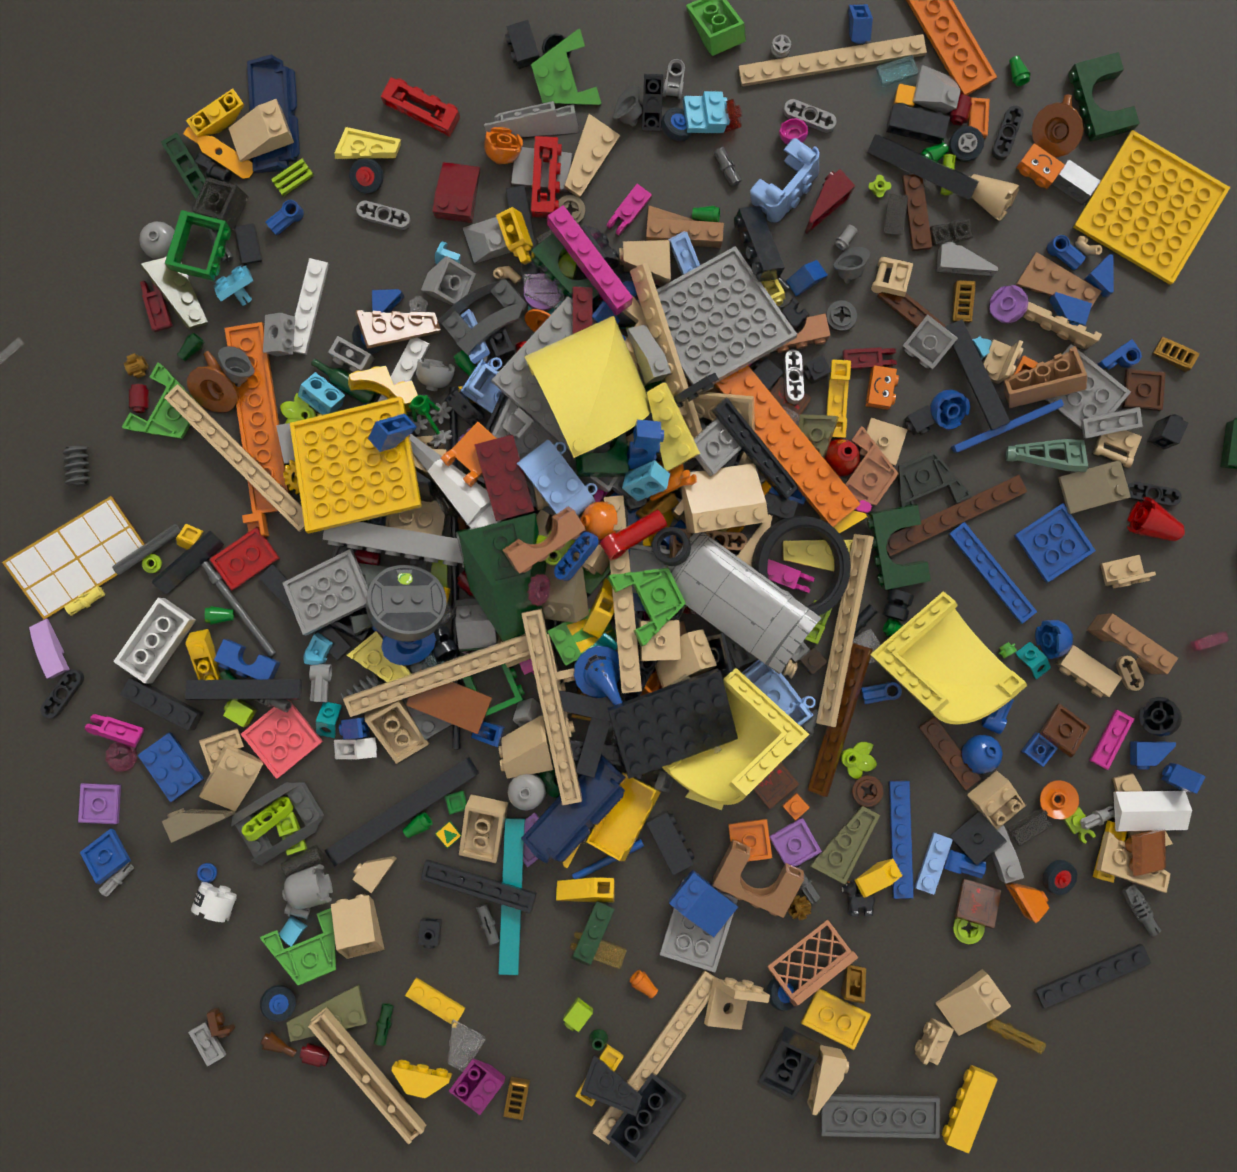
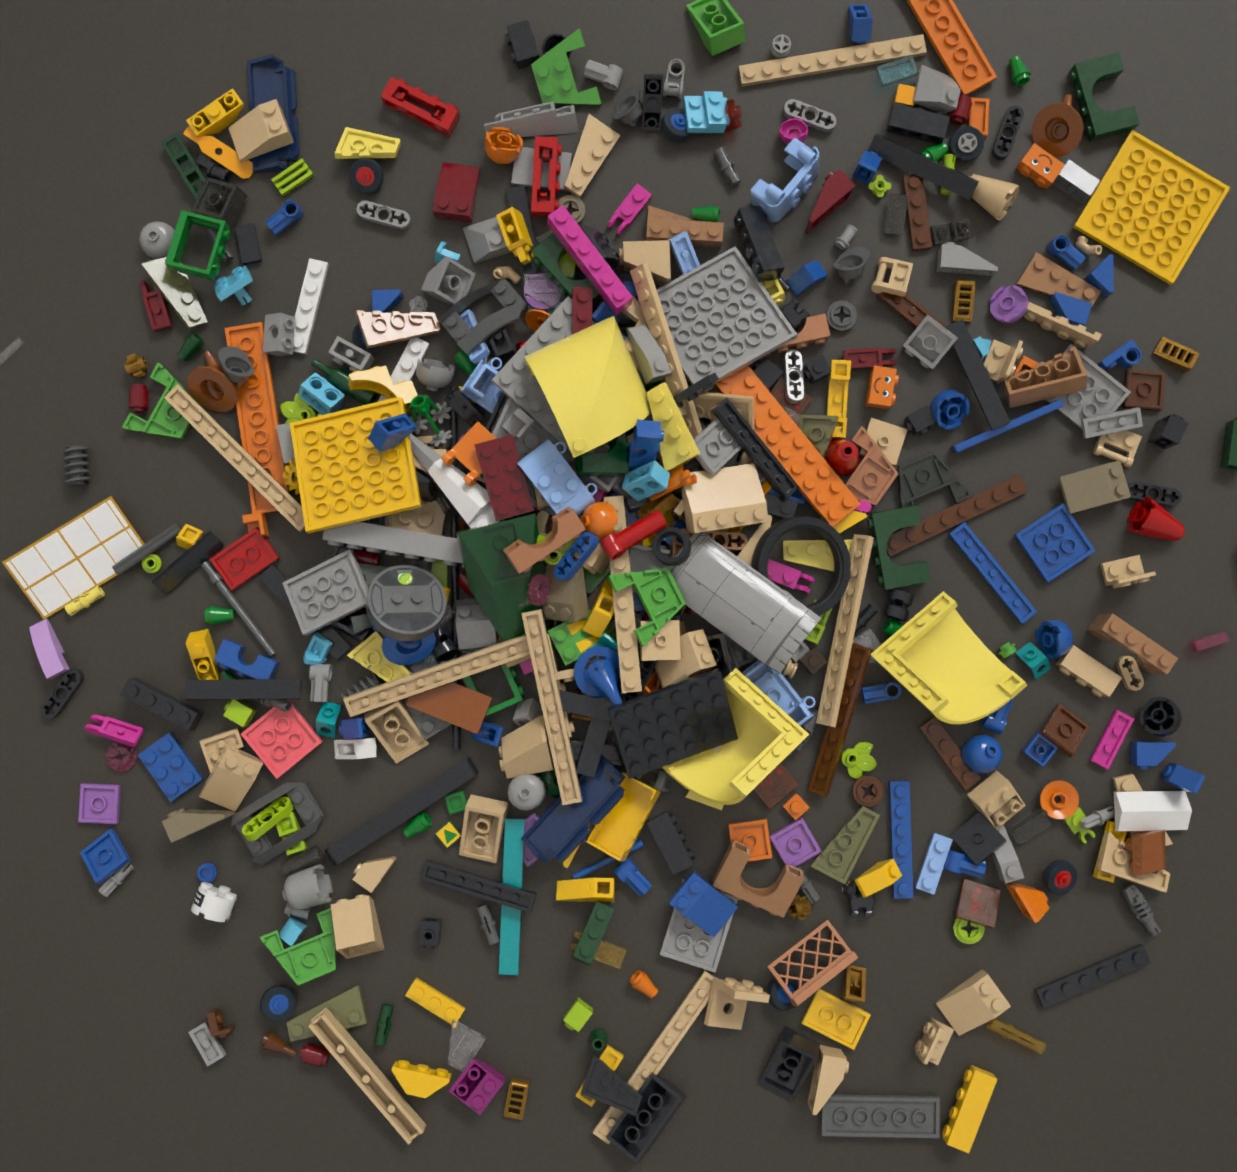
white brick [113,597,196,684] -> none
sand green plate [1006,439,1088,472] -> none
none -> light grey piece [584,60,624,91]
none -> blue piece [613,857,652,897]
none -> blue slope [852,151,882,185]

